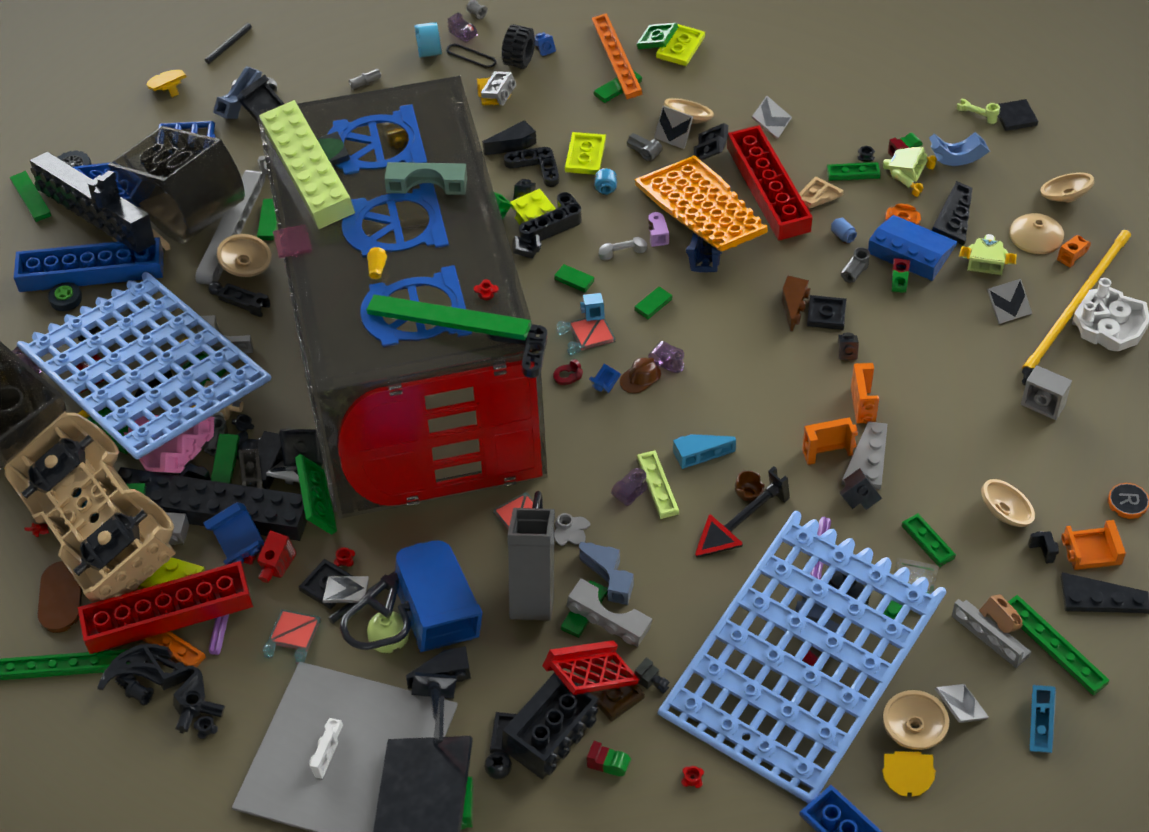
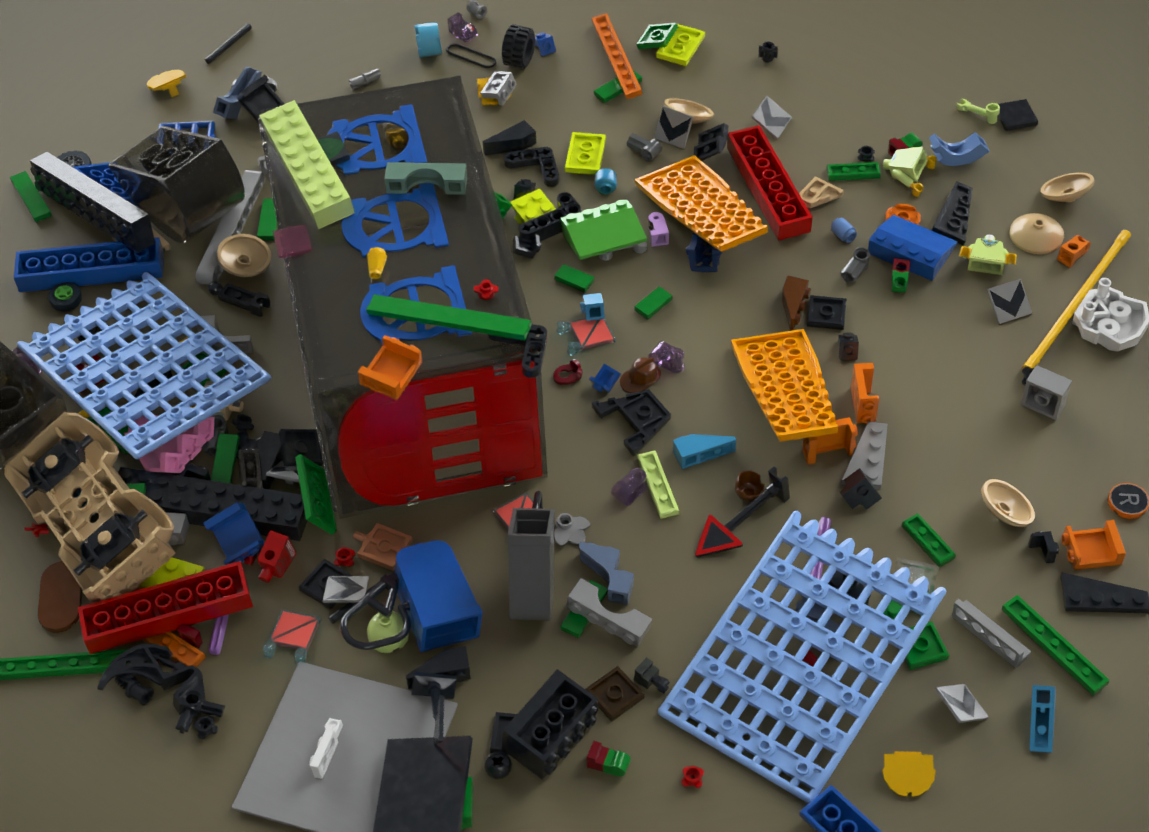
black brick [88,171,120,208] -> none
red fence [542,640,640,695] -> none
tan dish [883,690,949,750] -> none
medium nougat leg [979,594,1023,633] -> none
none -> dark red plate [177,624,203,649]
none -> nougat plate [353,523,413,571]
none -> orange panel [358,335,422,400]
none -> bright green slope [561,200,647,260]
none -> black wing [592,390,671,456]
none -> light orange wing [731,329,838,442]
none -> black gear [758,42,778,62]
none -> green tile [899,621,950,670]

